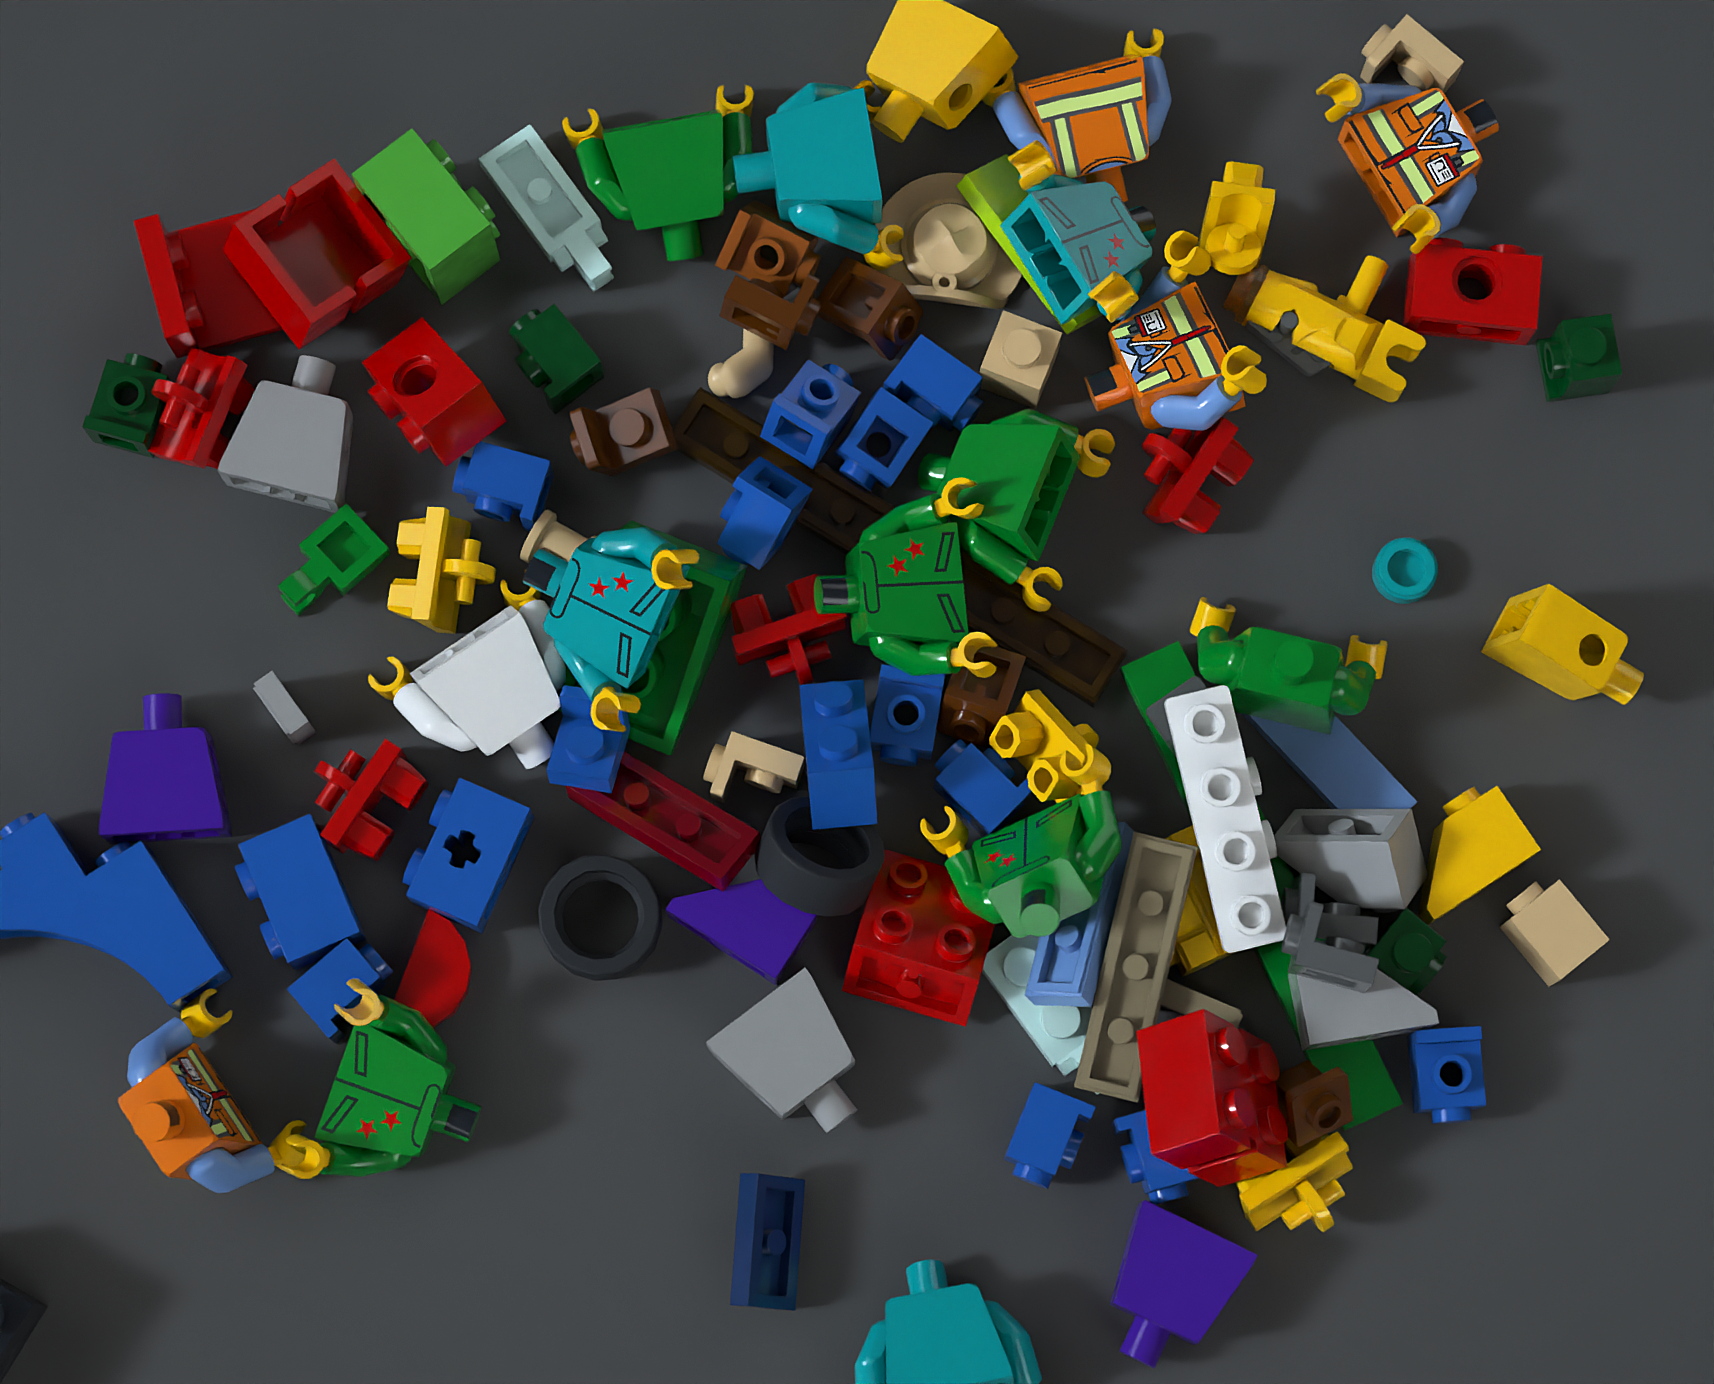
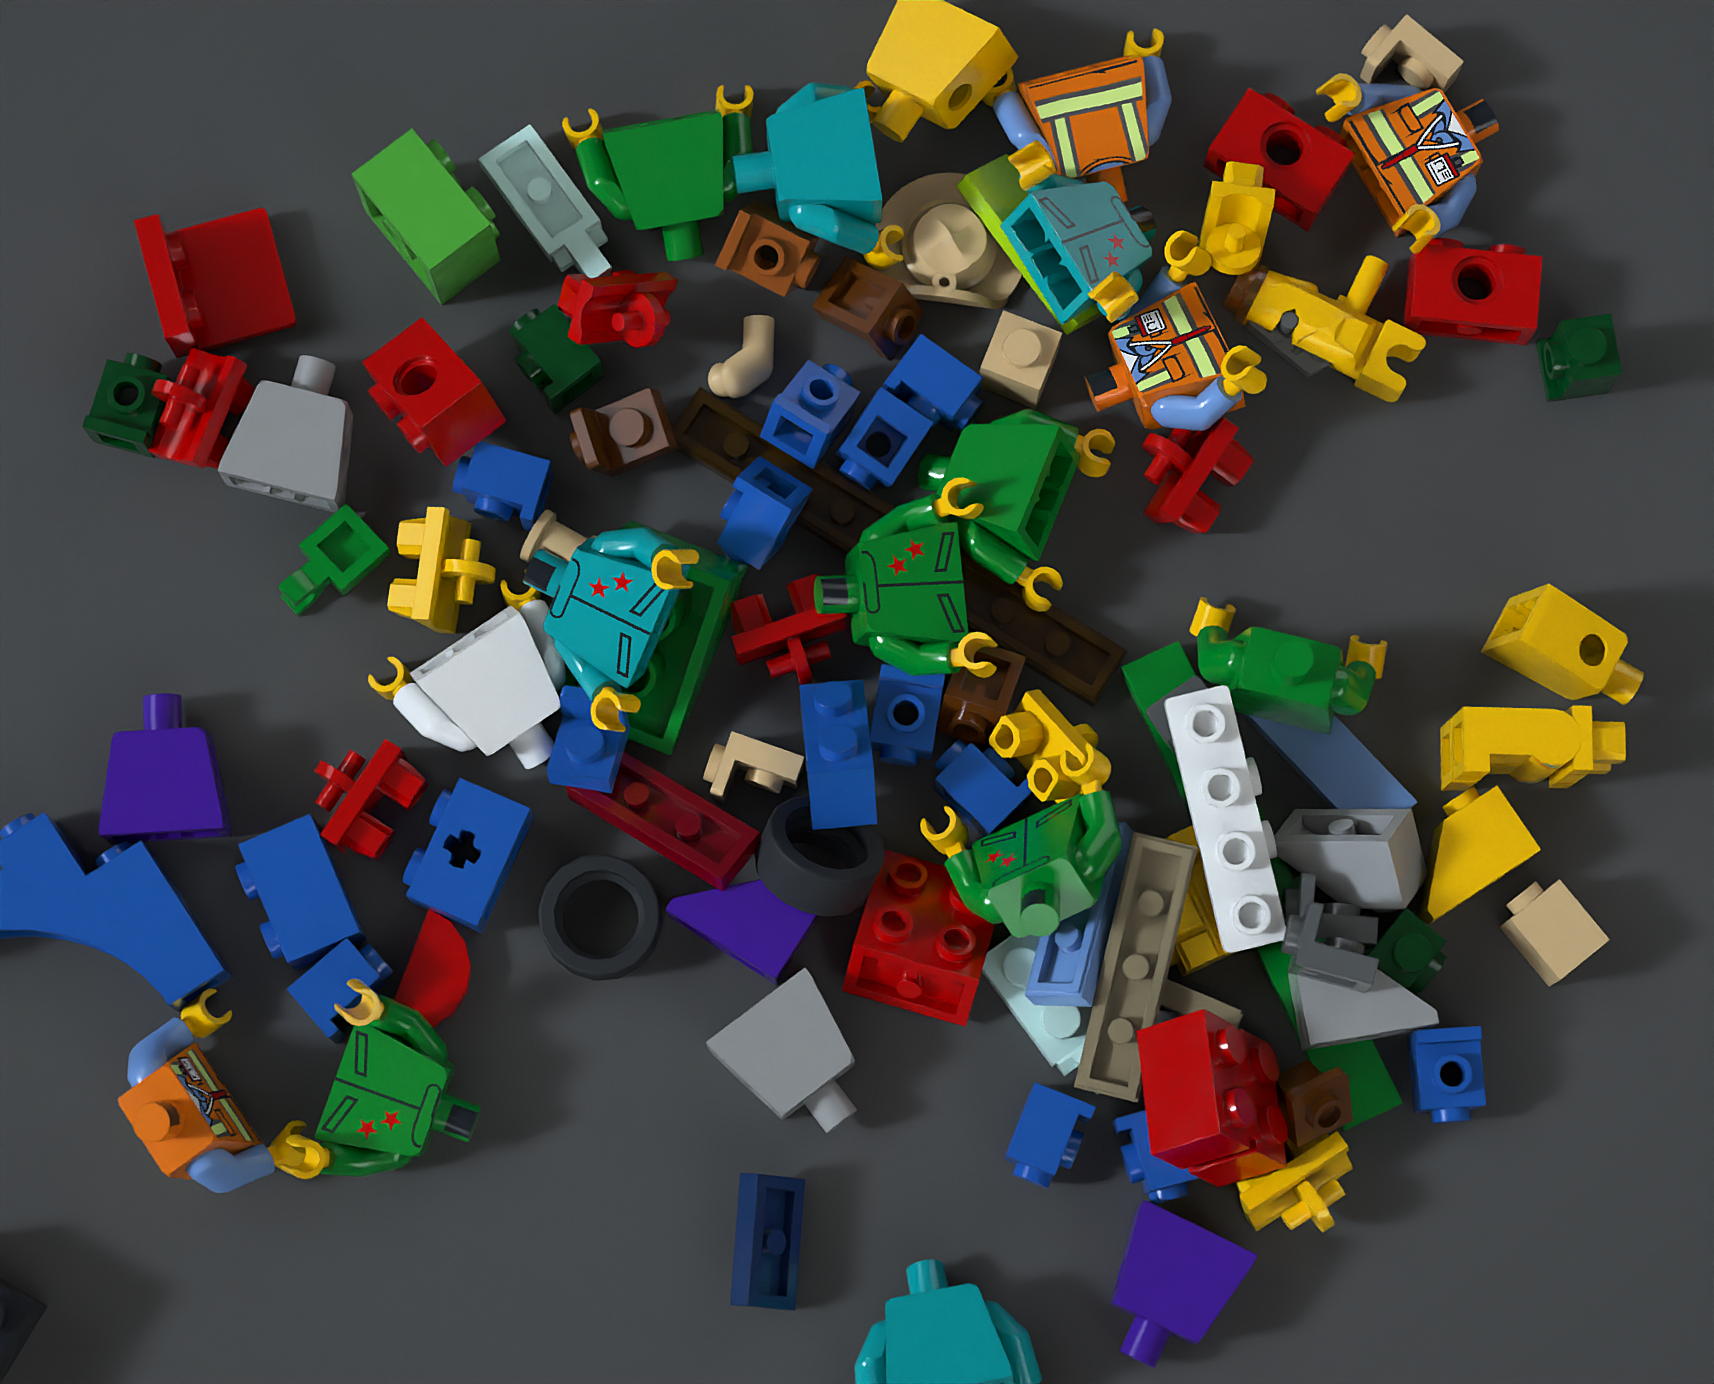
red piece [222,158,411,350] -> none
light grey tile [253,671,317,745] -> none
reddish brown bracket [719,274,823,350] -> none
teal tile [1372,538,1438,604] -> none
none -> red hips [558,270,678,348]
none -> red brick [1203,87,1355,232]
none -> yellow hips [1440,705,1626,791]

